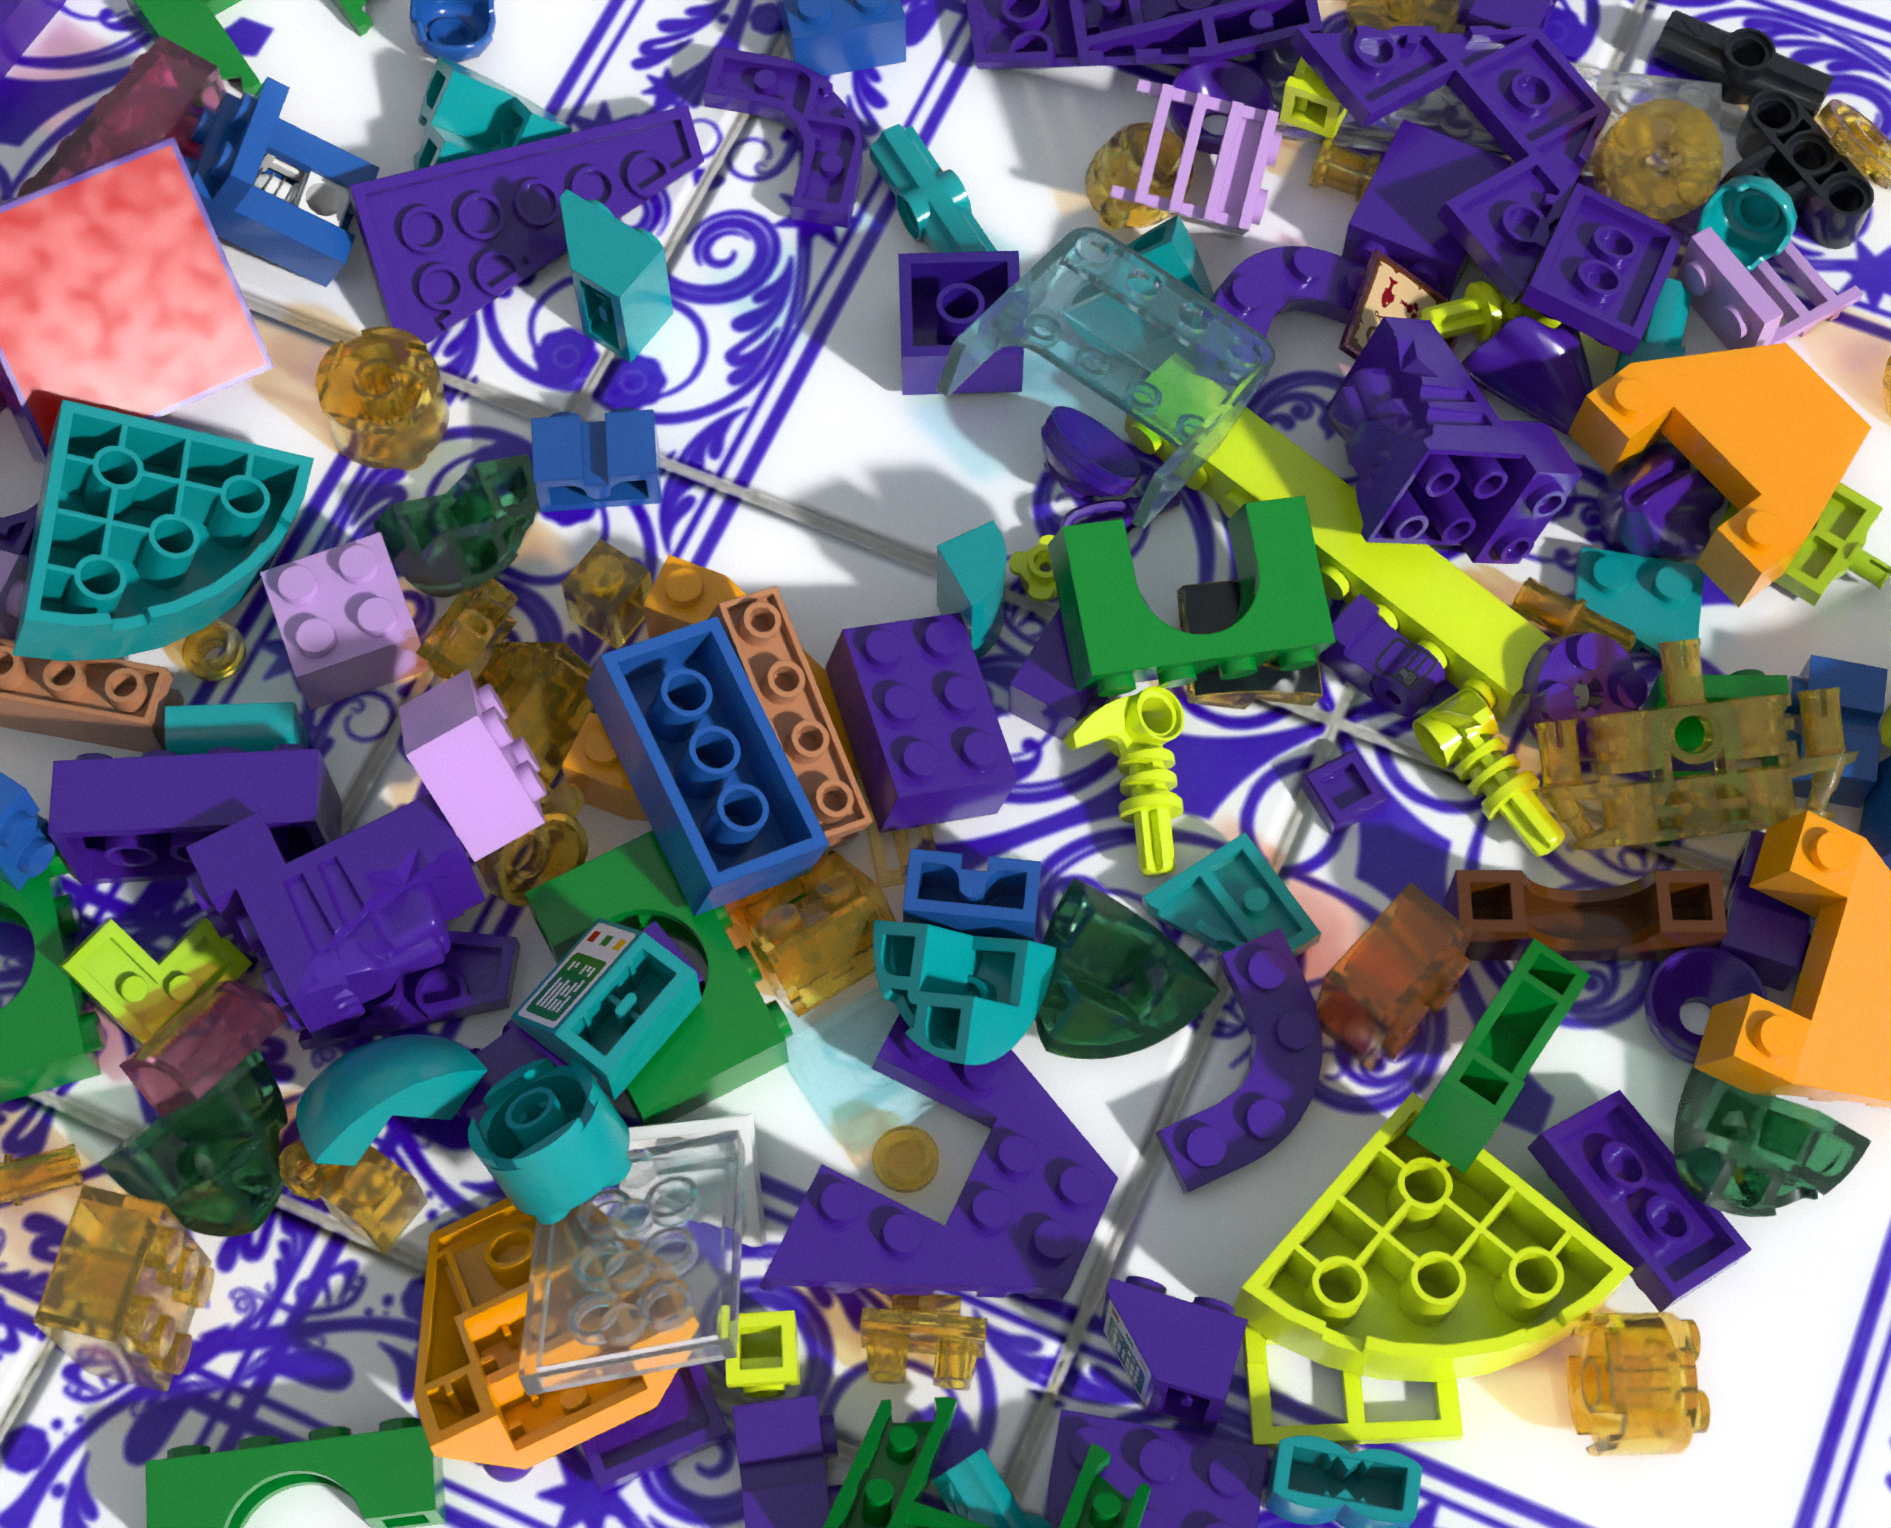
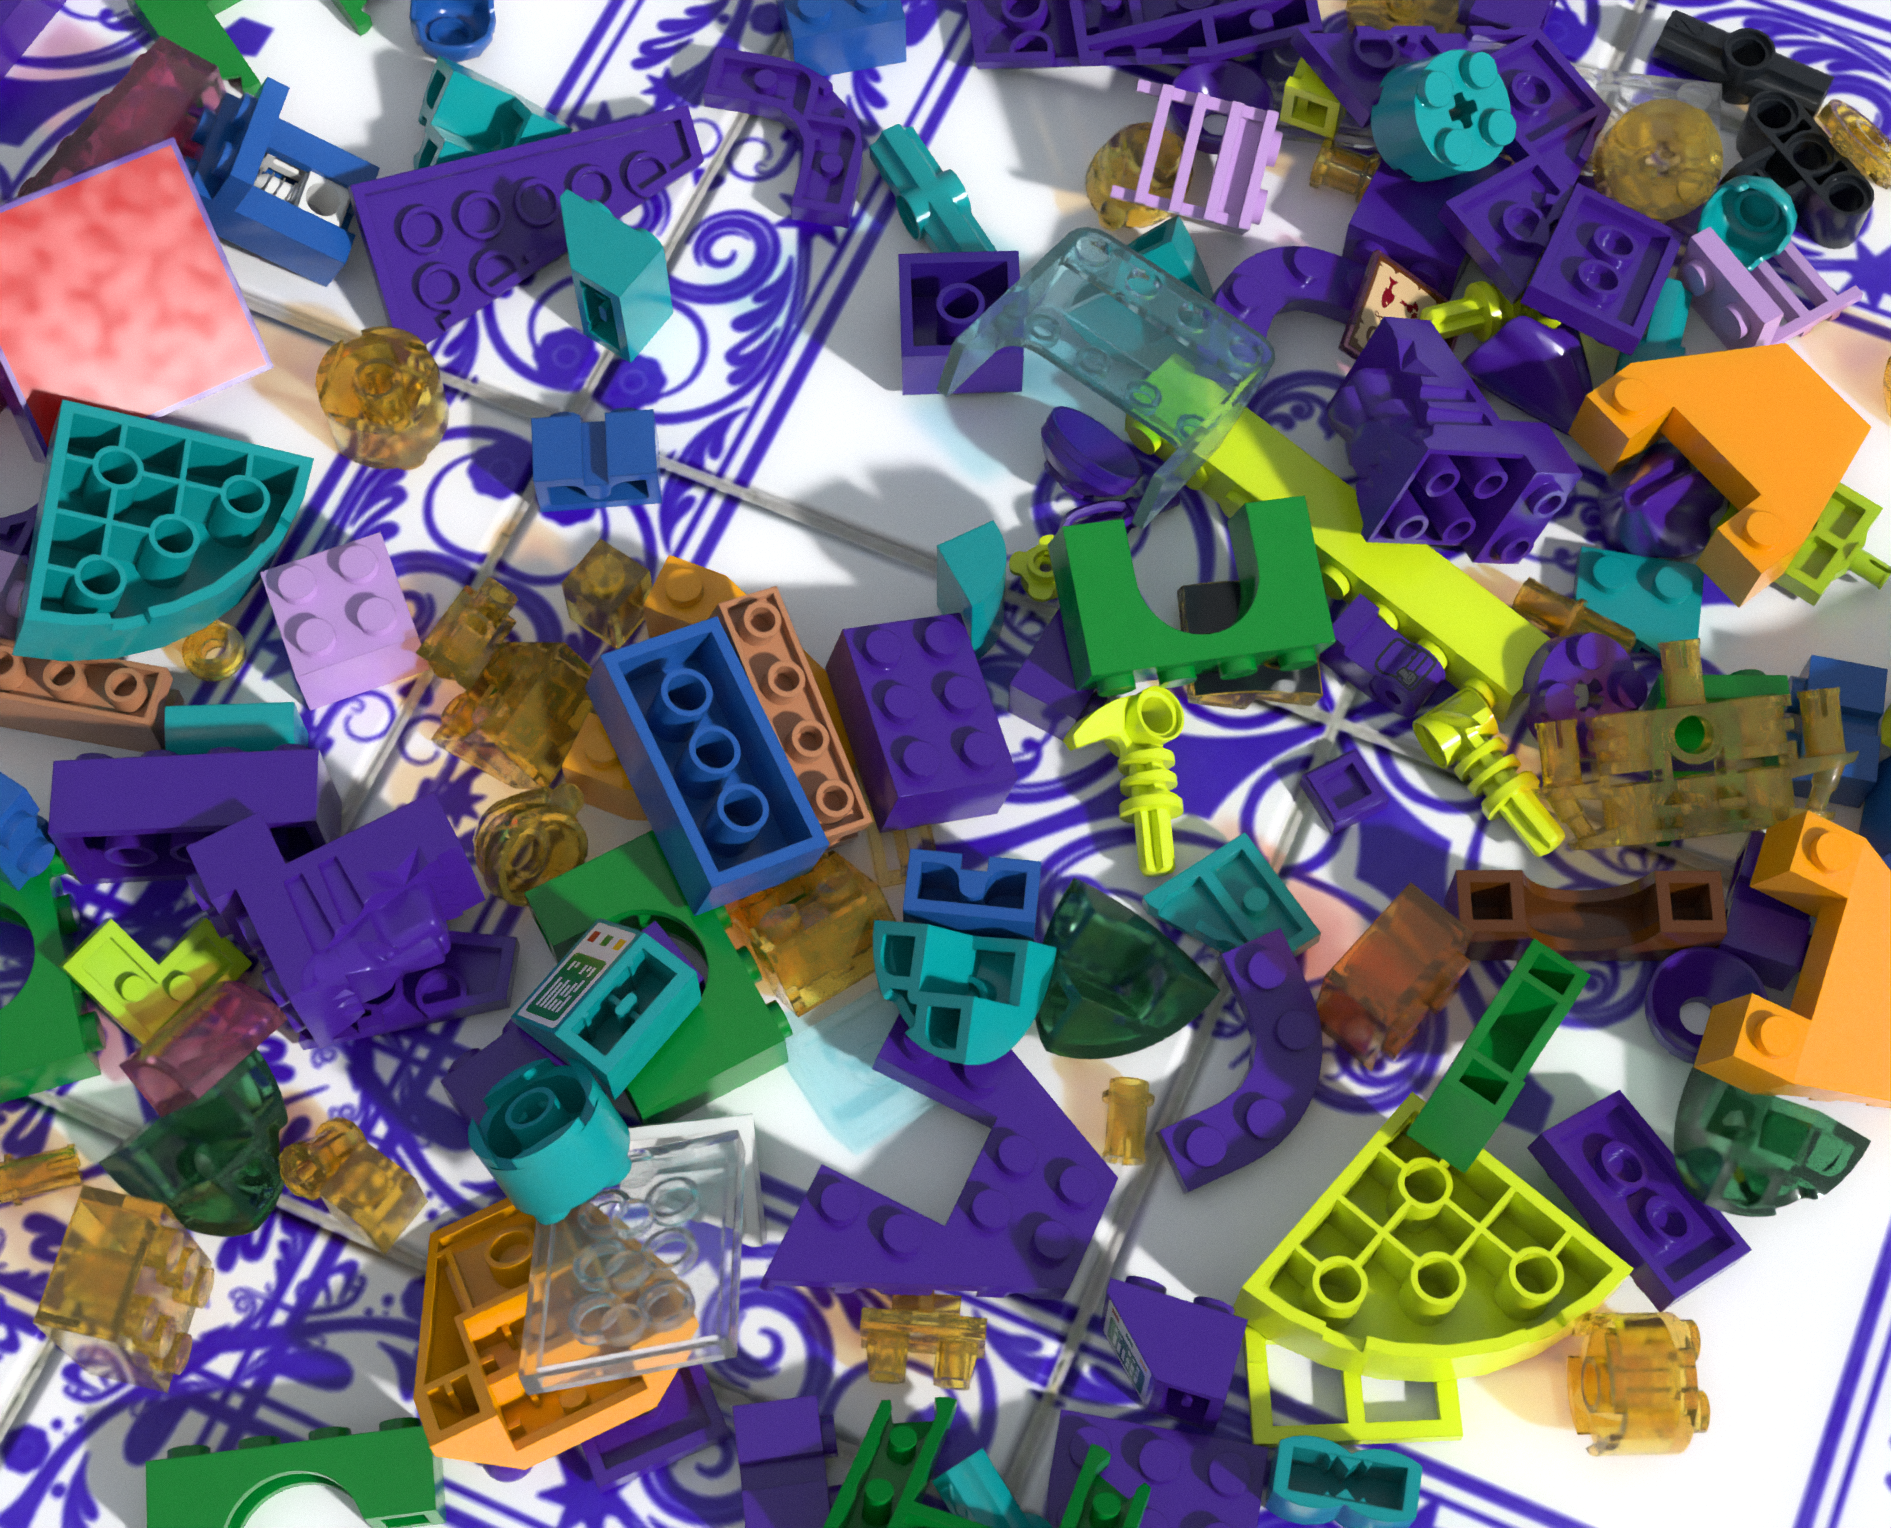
teal brick [296,1034,487,1166] -> none
clear green brick [373,454,537,598] -> none
lavender brick [398,669,547,862] -> none
neon yellow brick [724,1310,800,1399] -> none
clear yellow plate [872,1126,939,1193] -> none
none -> clear yellow pin [1102,1077,1155,1166]
none -> teal brick [1371,50,1517,182]

